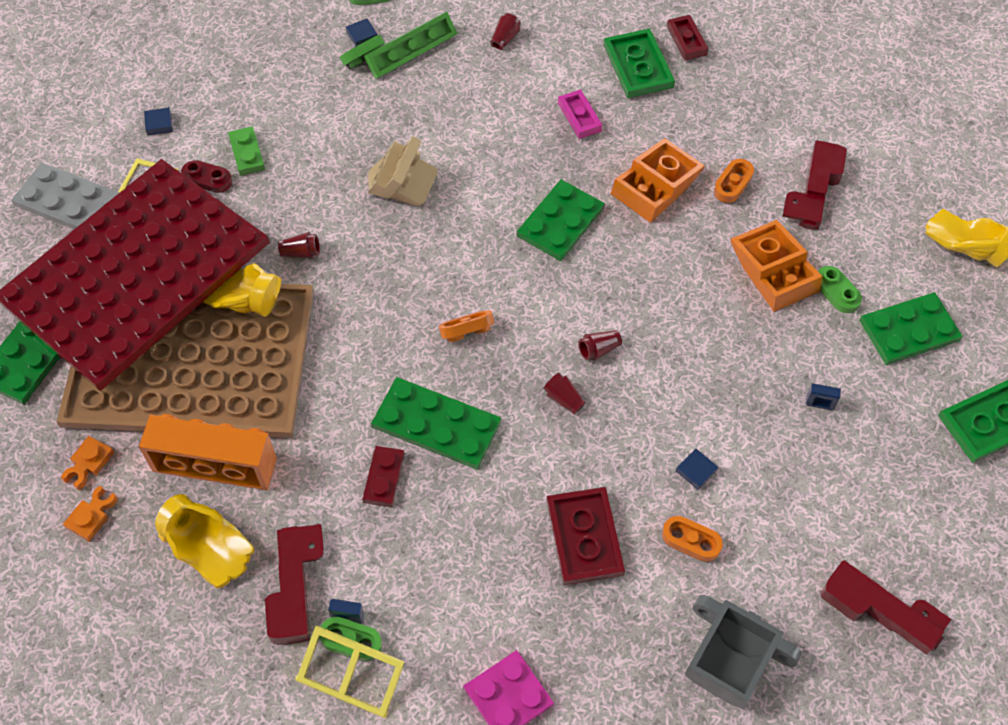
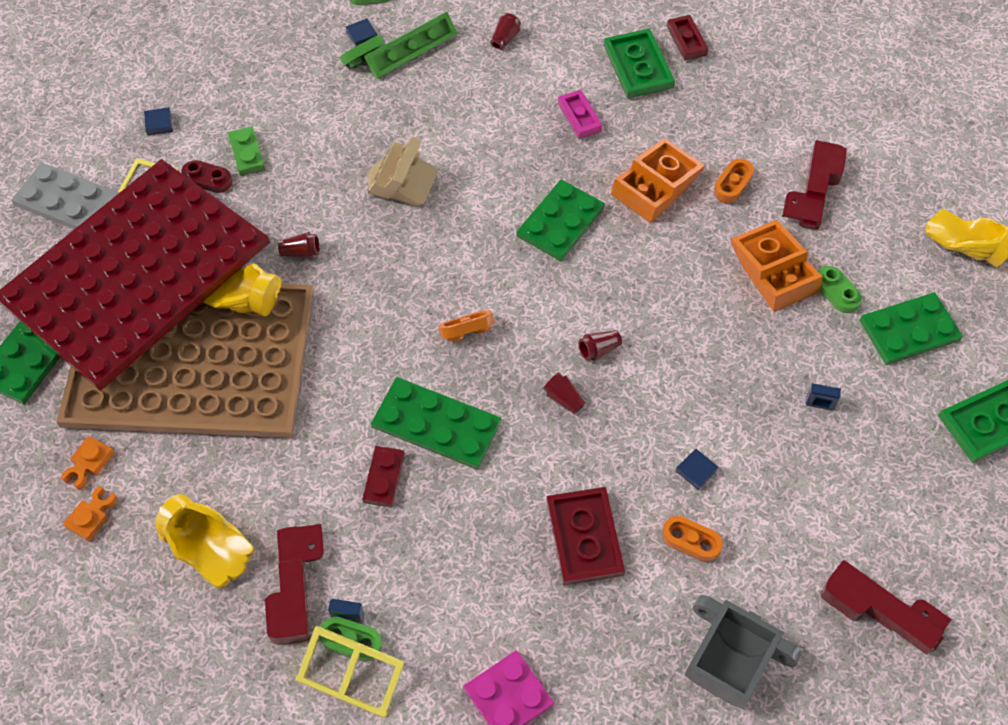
orange brick [139,414,277,491] -> none

